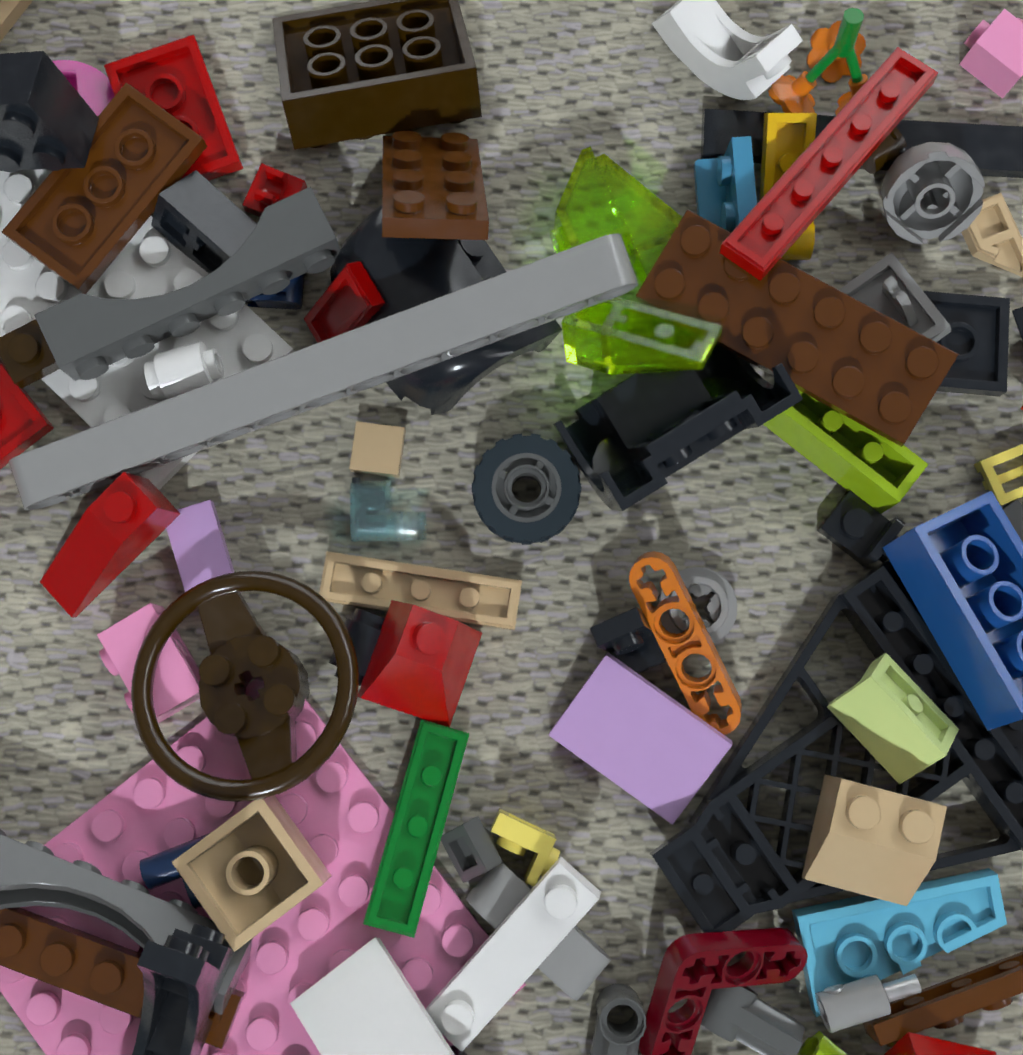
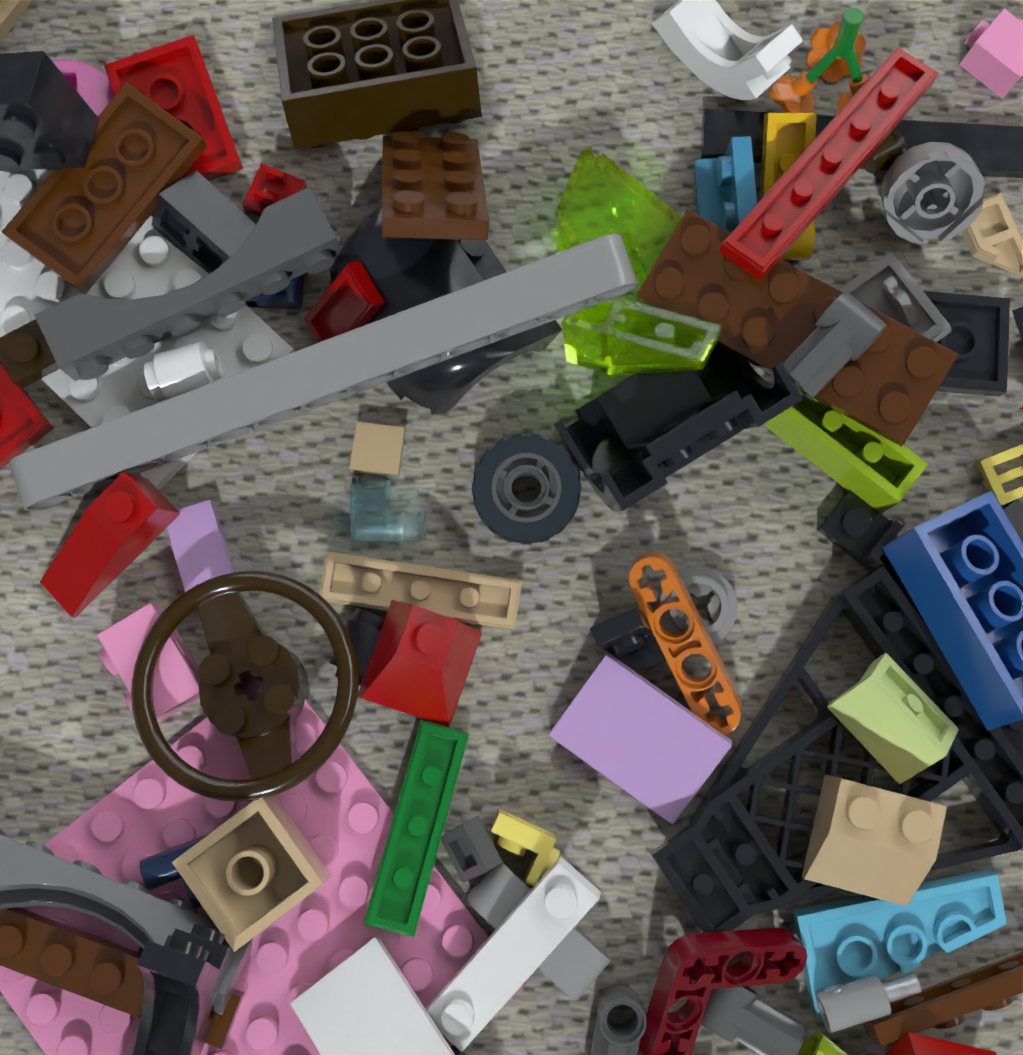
none -> dark grey piece [783,290,887,401]

